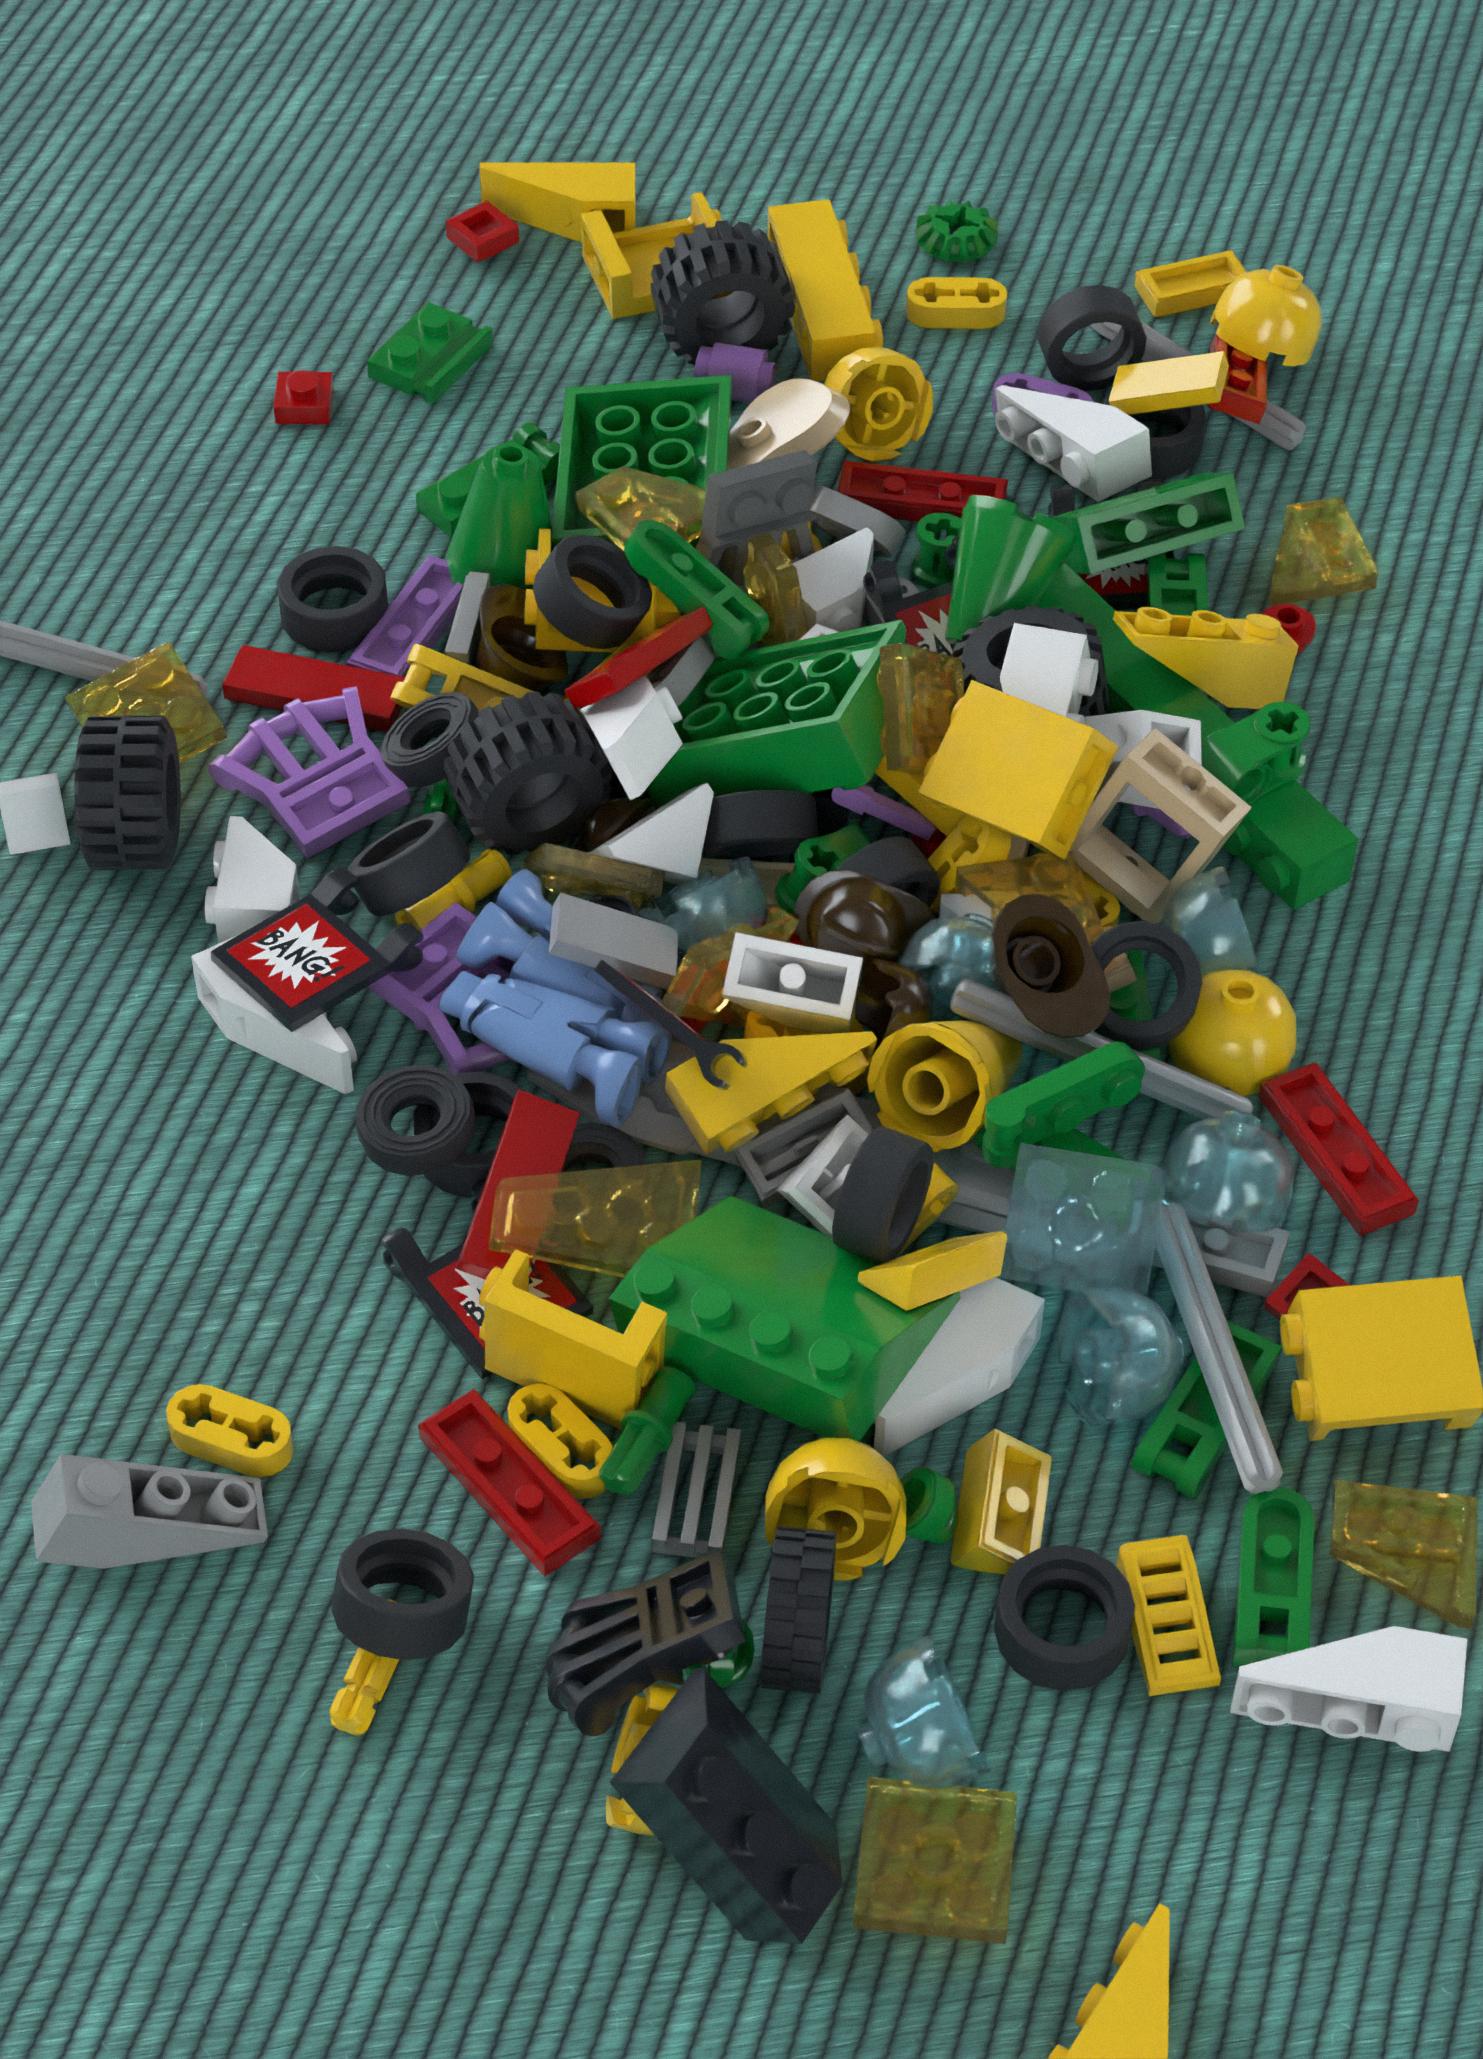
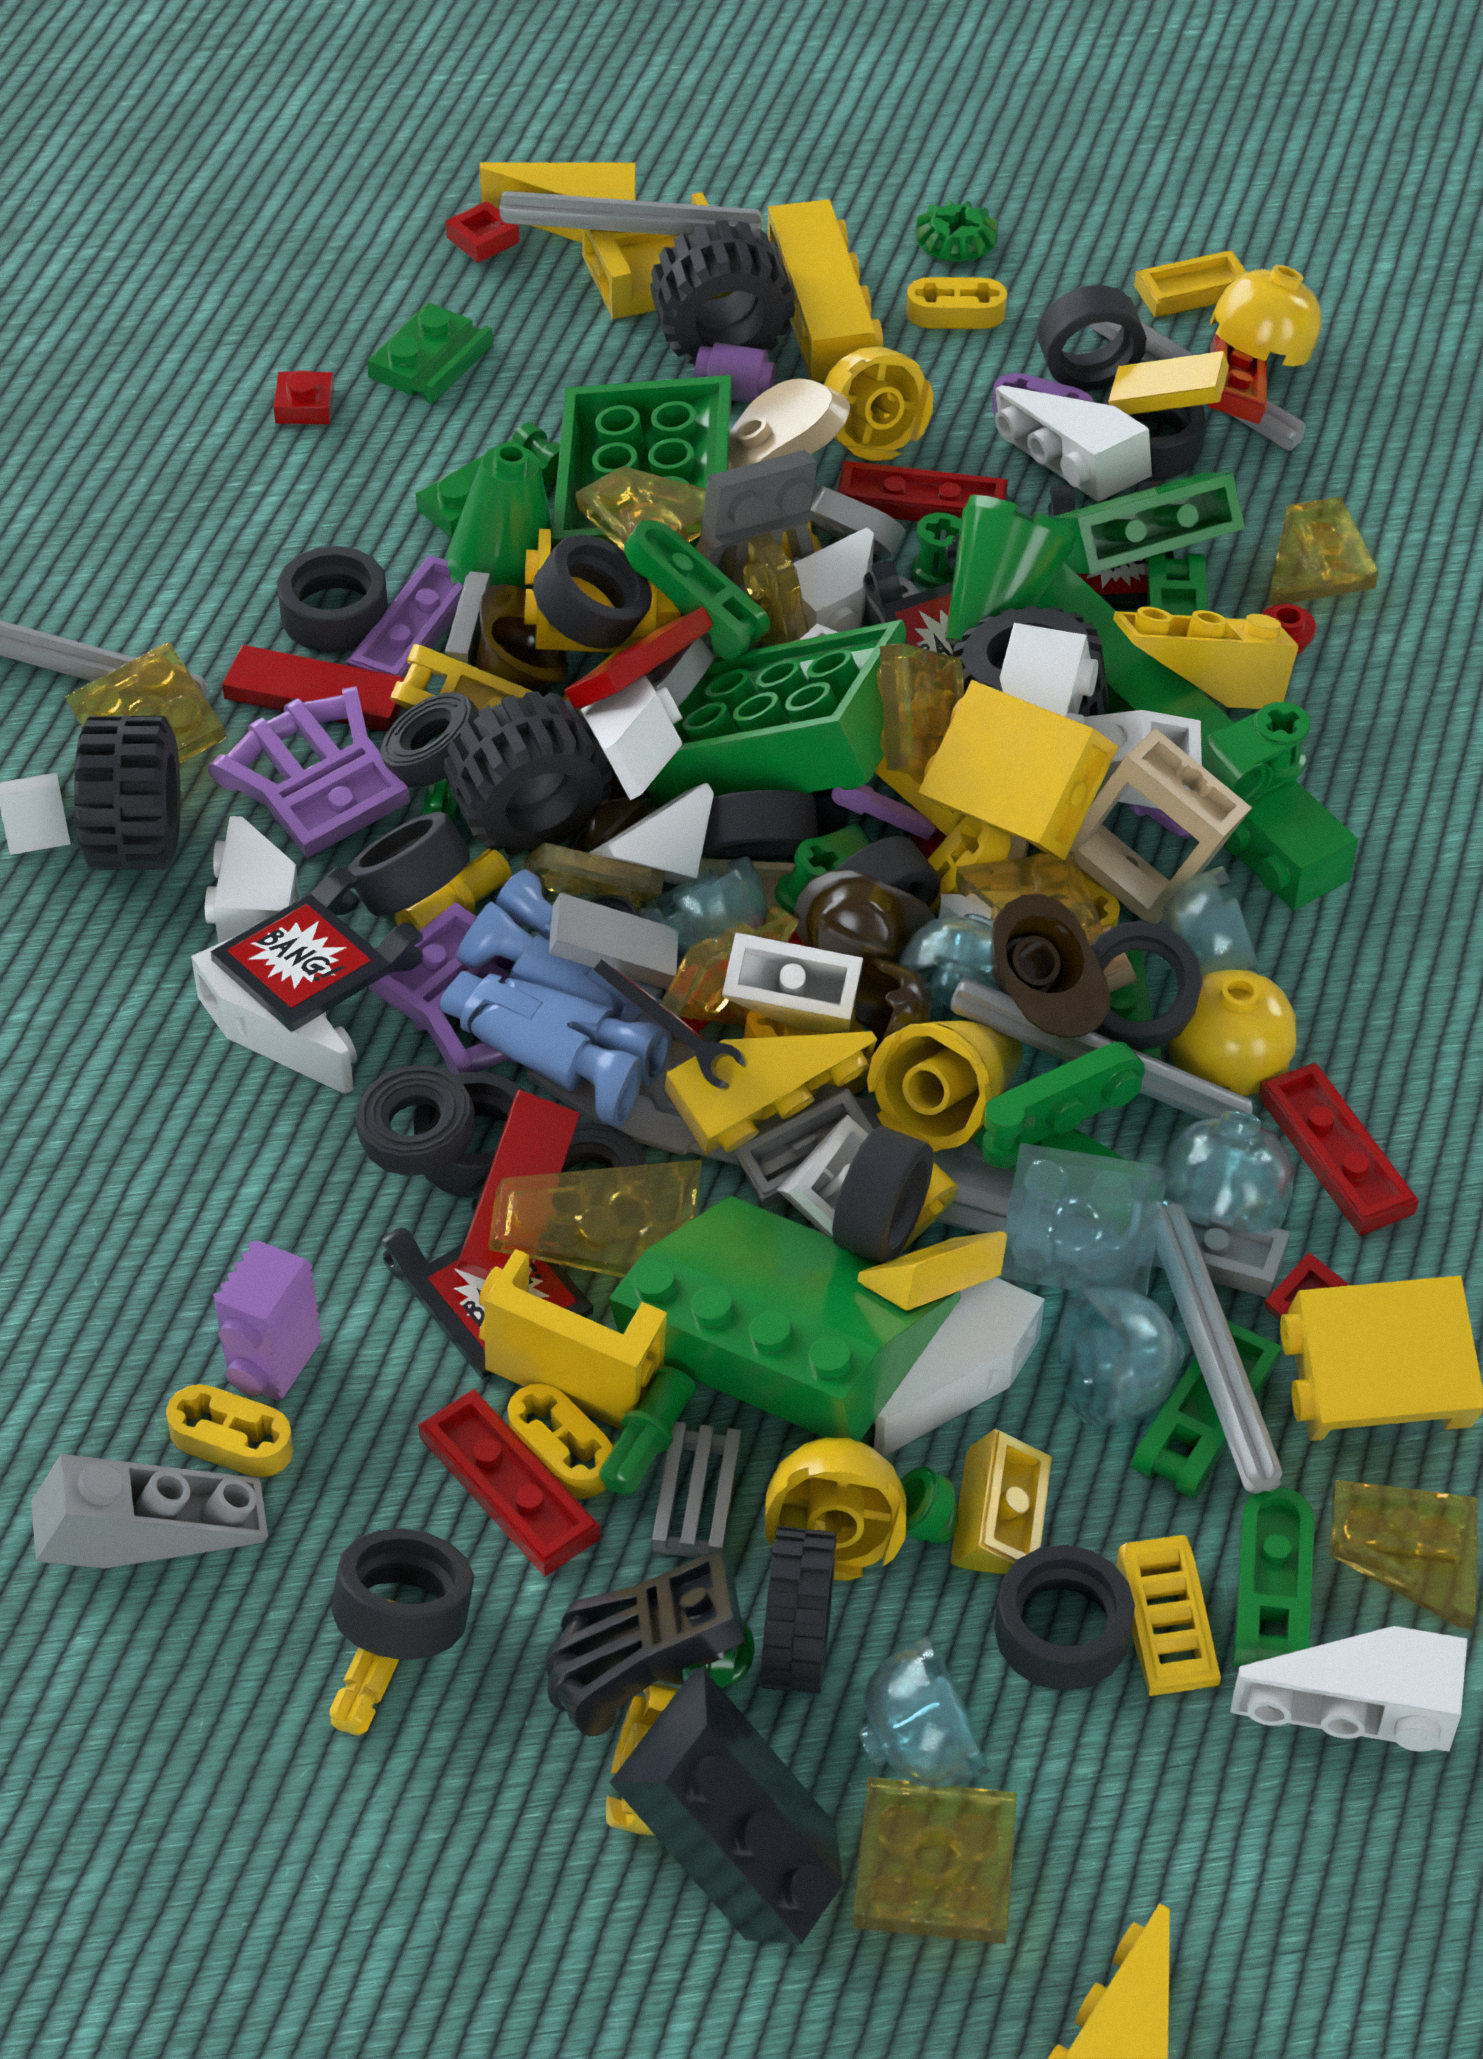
none -> medium lavender brick [213,1240,323,1401]
none -> light grey axle [499,191,762,236]

